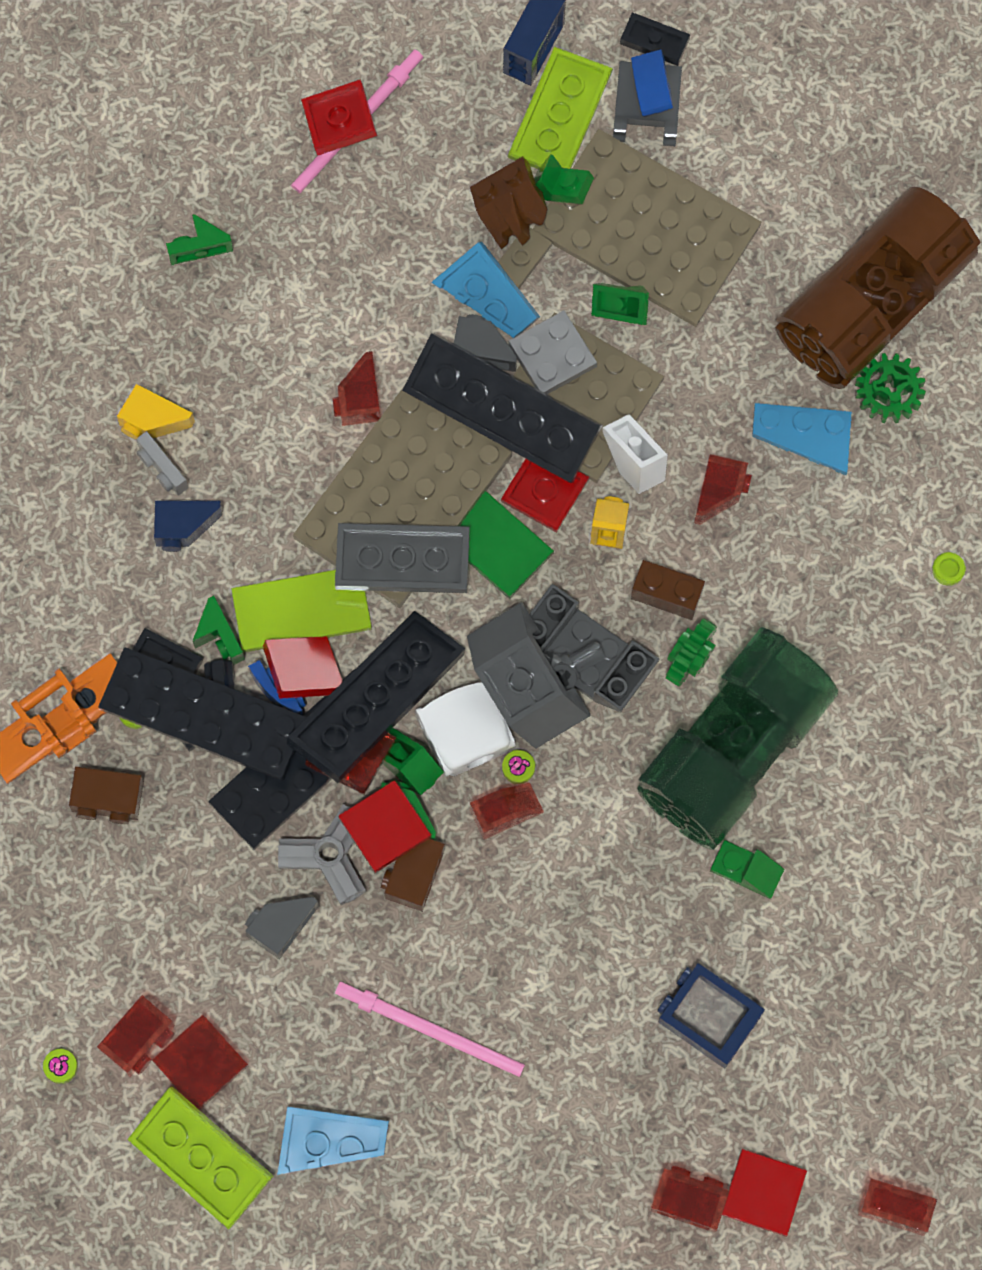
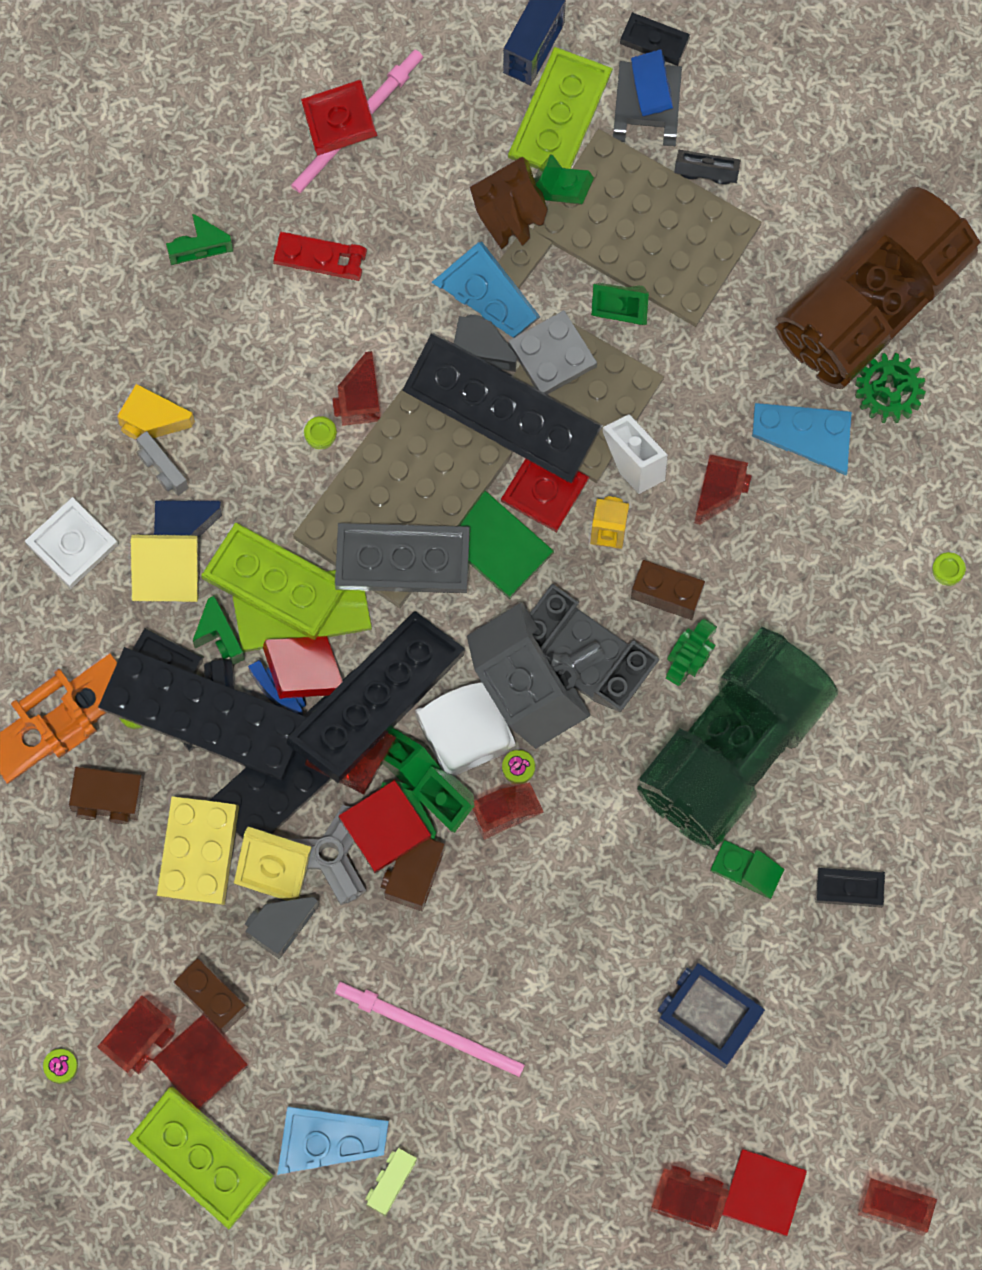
none -> white plate [25,497,118,589]
none -> light yellow tile [131,535,198,602]
none -> light yellow plate [157,796,239,905]
none -> reddish brown brick [174,958,248,1035]
none -> lime tile [201,522,346,640]
none -> light yellow tile [234,827,312,901]
none -> red plate [273,231,367,281]
none -> lime tile [304,416,337,449]
none -> yellowish green piece [365,1148,417,1217]
none -> green slope [412,766,475,833]
none -> black plate [674,149,741,184]
none -> black plate [815,868,885,908]

